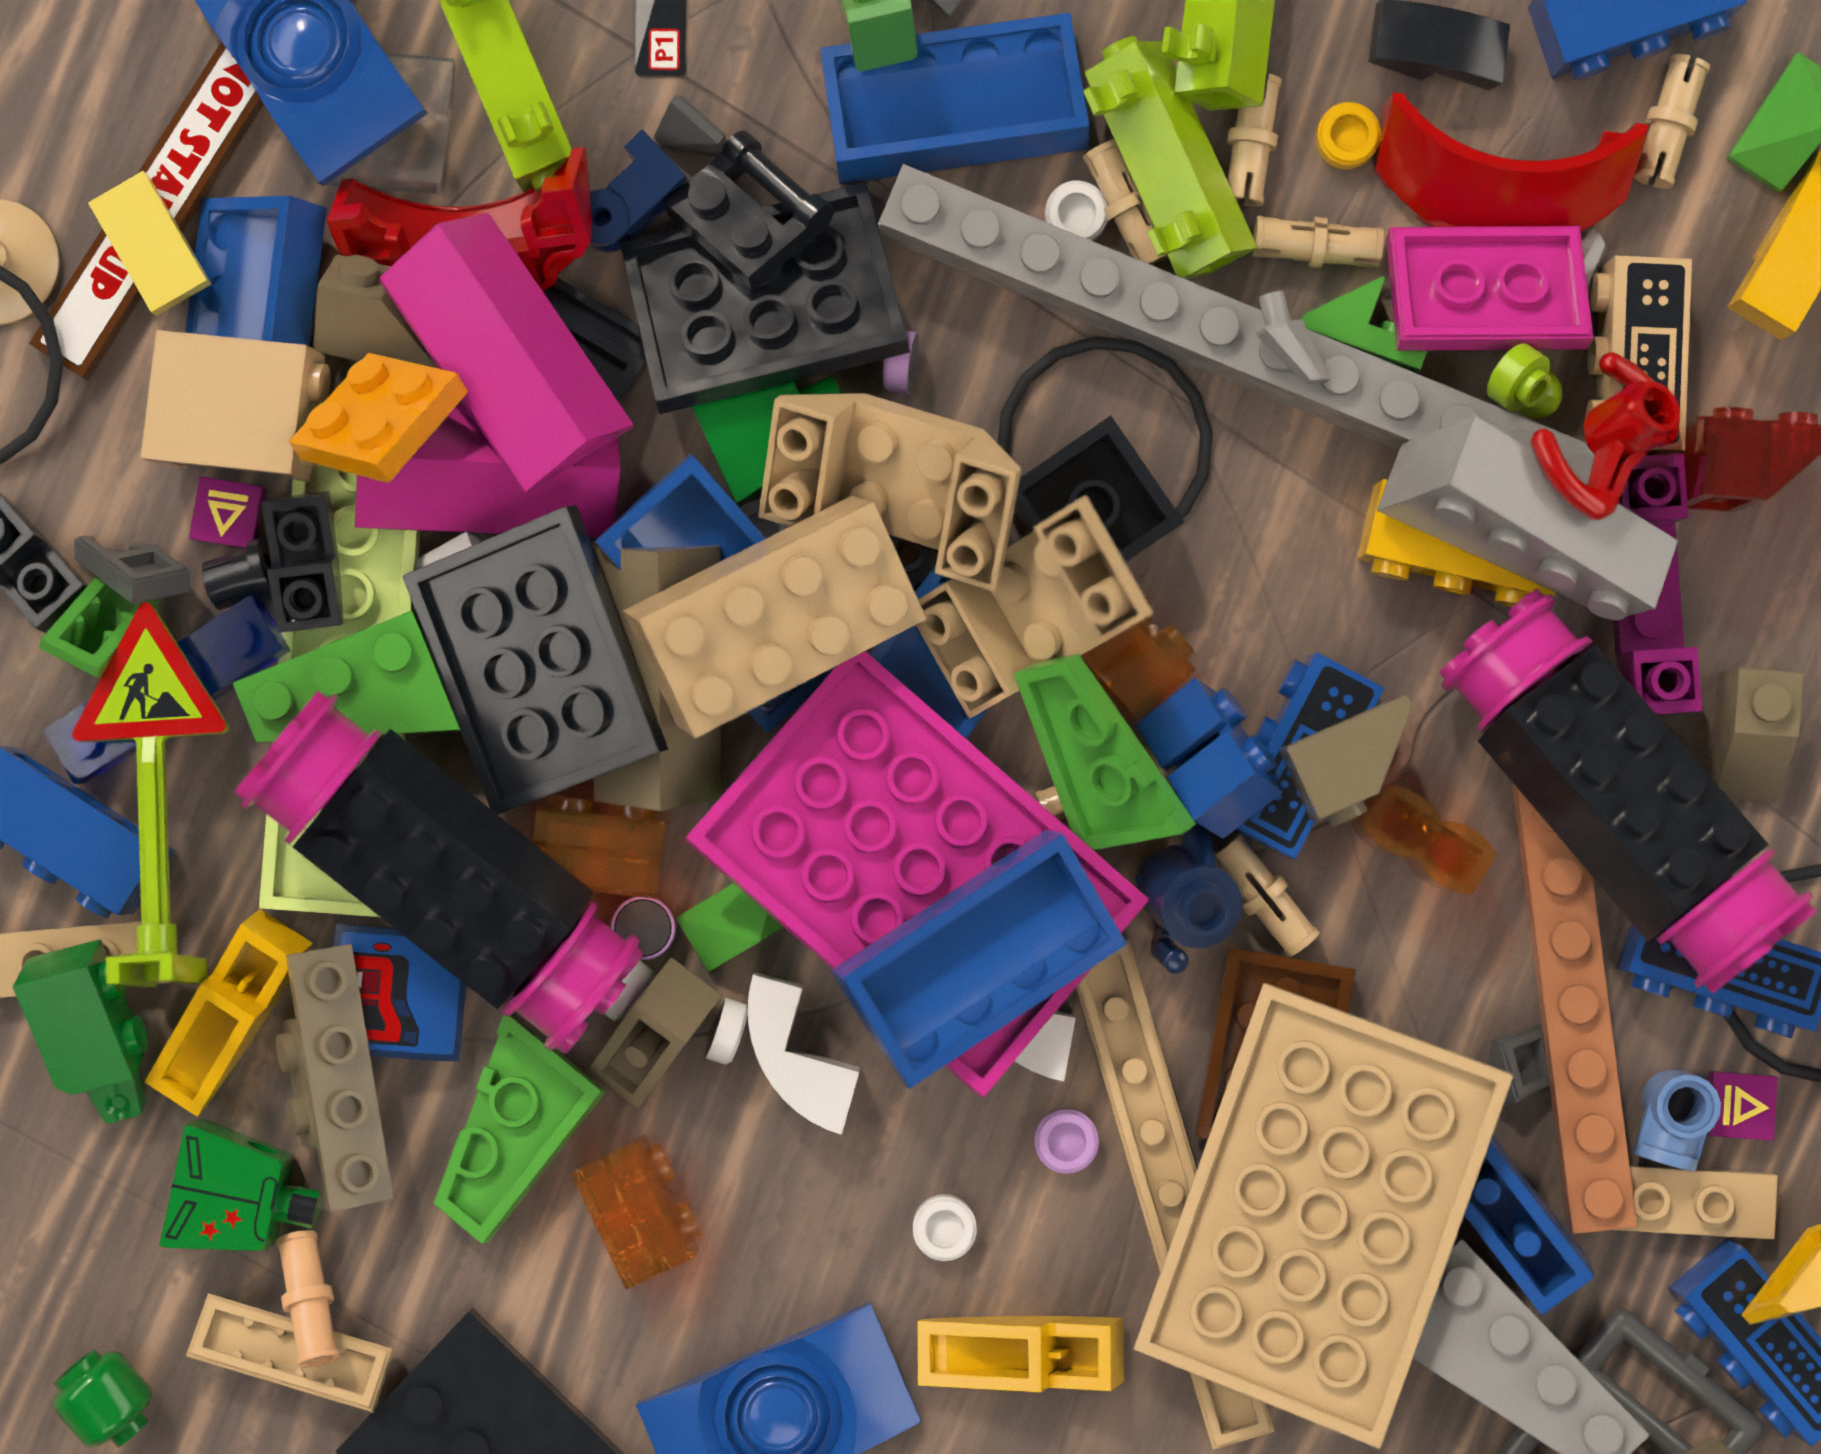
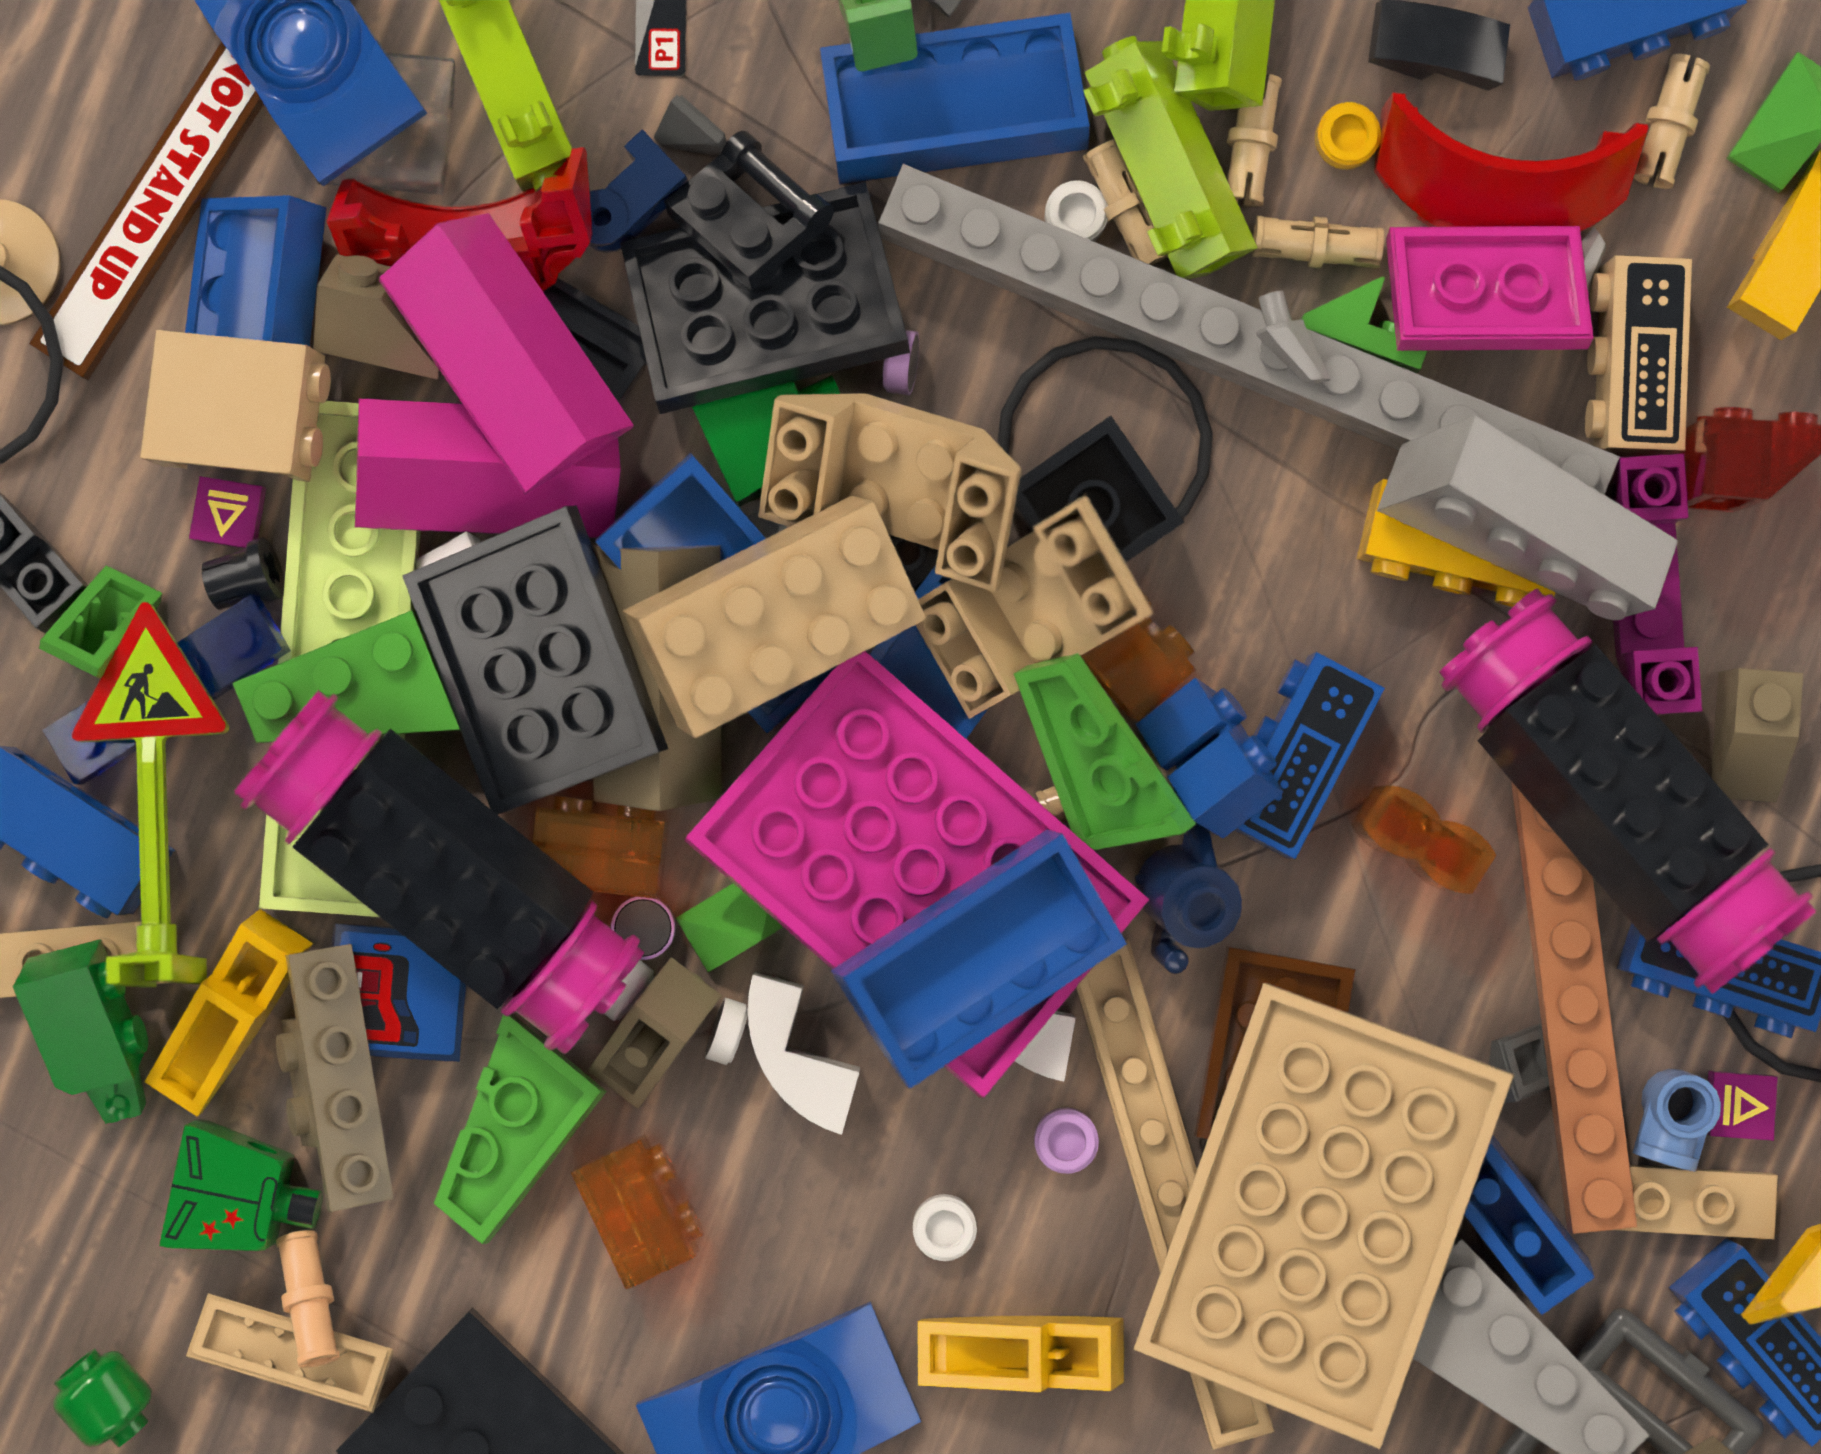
dark grey tile [74,536,190,604] -> none
light yellow tile [88,171,211,316] -> none
black slope [261,491,344,633] -> none
light orange plate [289,353,468,483] -> none
tan pin [1214,832,1320,957] -> none
dark tan slope [1279,694,1412,827] -> none
lime plate [1487,343,1563,419] -> none
red piece [1530,352,1680,521] -> none

